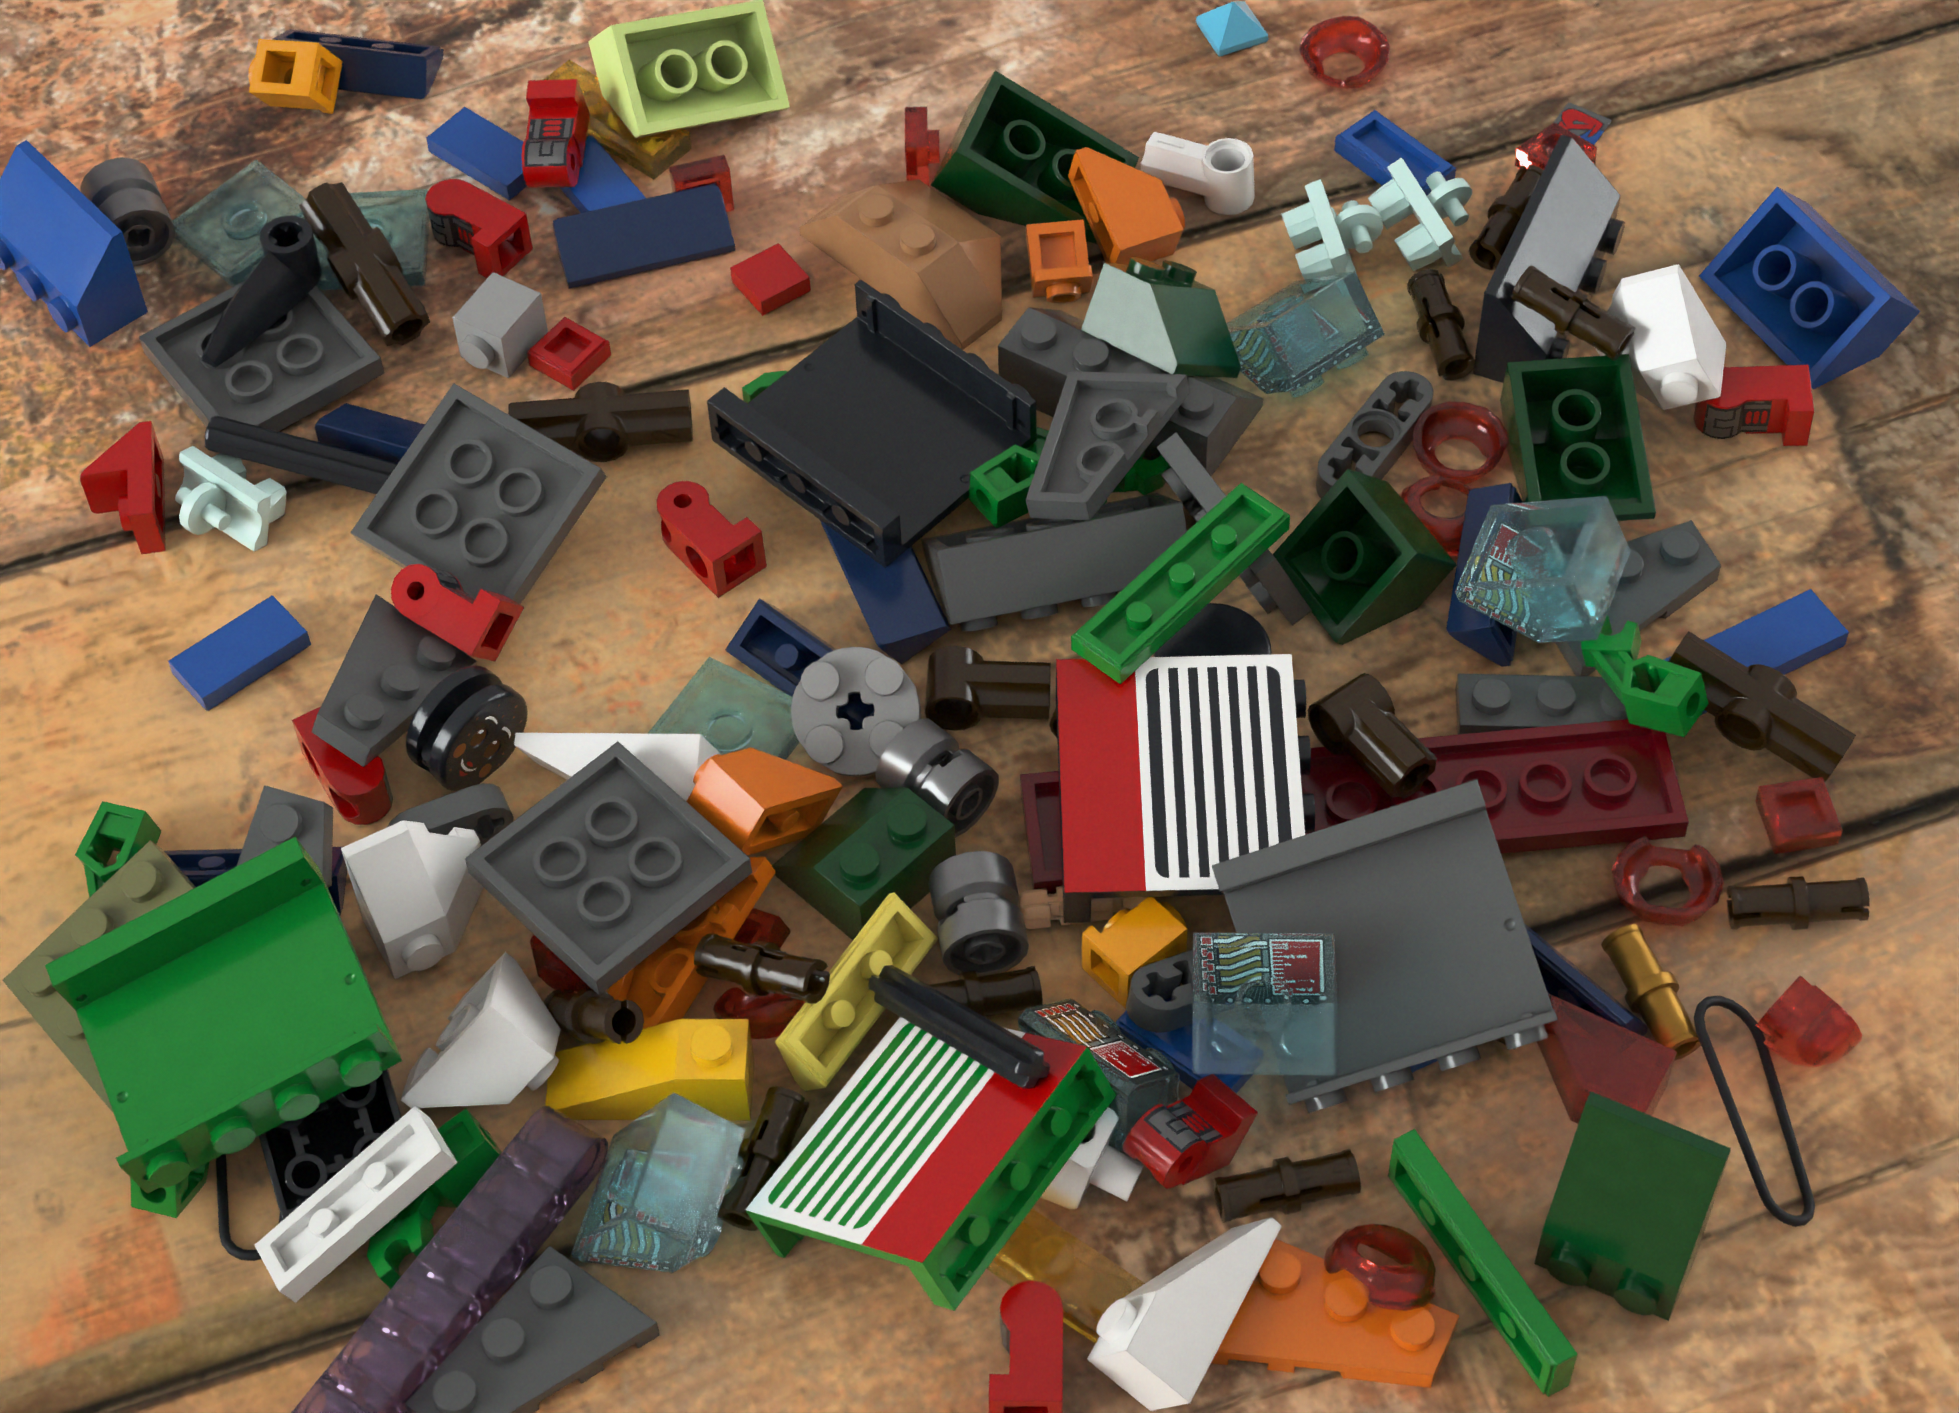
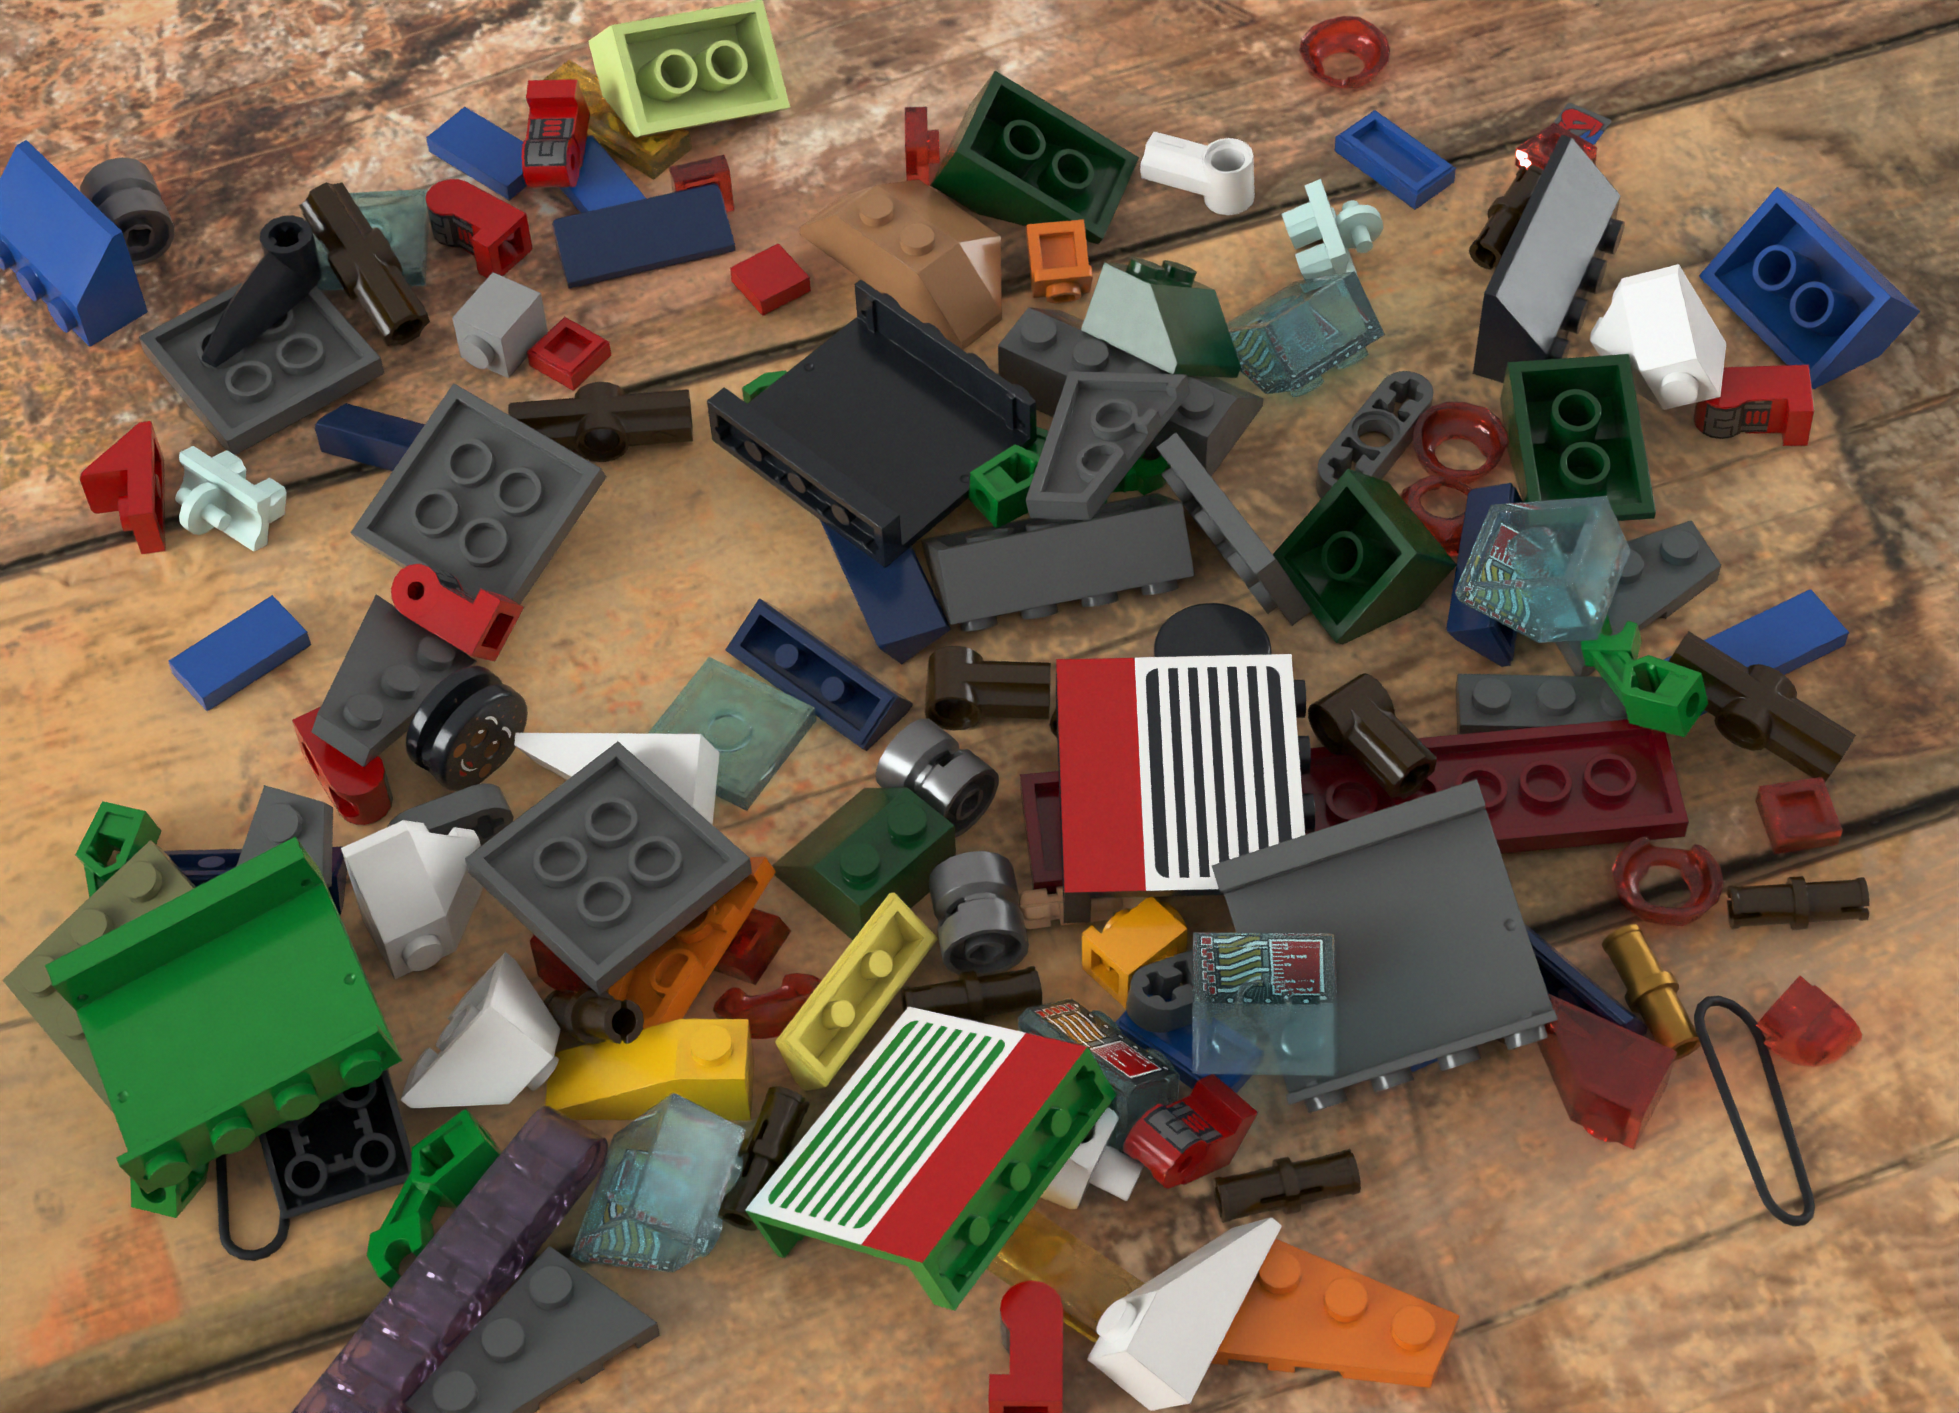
clear light blue tile [172,159,306,287] -> none
black axle [204,416,398,494] -> none
light orange brick [249,39,343,114] -> none
white plate [255,1106,457,1303] -> none
dark blue slope [272,29,444,99] -> none
red leg [656,481,767,598] -> none
orange slope [686,747,843,856] -> none
dark brown pin [694,933,830,1004] -> none
light grey plate [791,647,921,776] -> none
black axle [868,965,1050,1089] -> none
orange slope [1068,147,1185,265] -> none
green tile [1071,483,1290,684] -> none
medium azure slope [1196,1,1268,57] -> none
clear red piece [1324,1224,1436,1311] -> none
light aqua hips [1368,158,1472,271] -> none
green tile [1388,1129,1578,1397] -> none
dark brown pin [1407,269,1475,380] -> none
dark brown pin [1511,265,1636,361] -> none
dark green slope [1534,1091,1731,1321] -> none

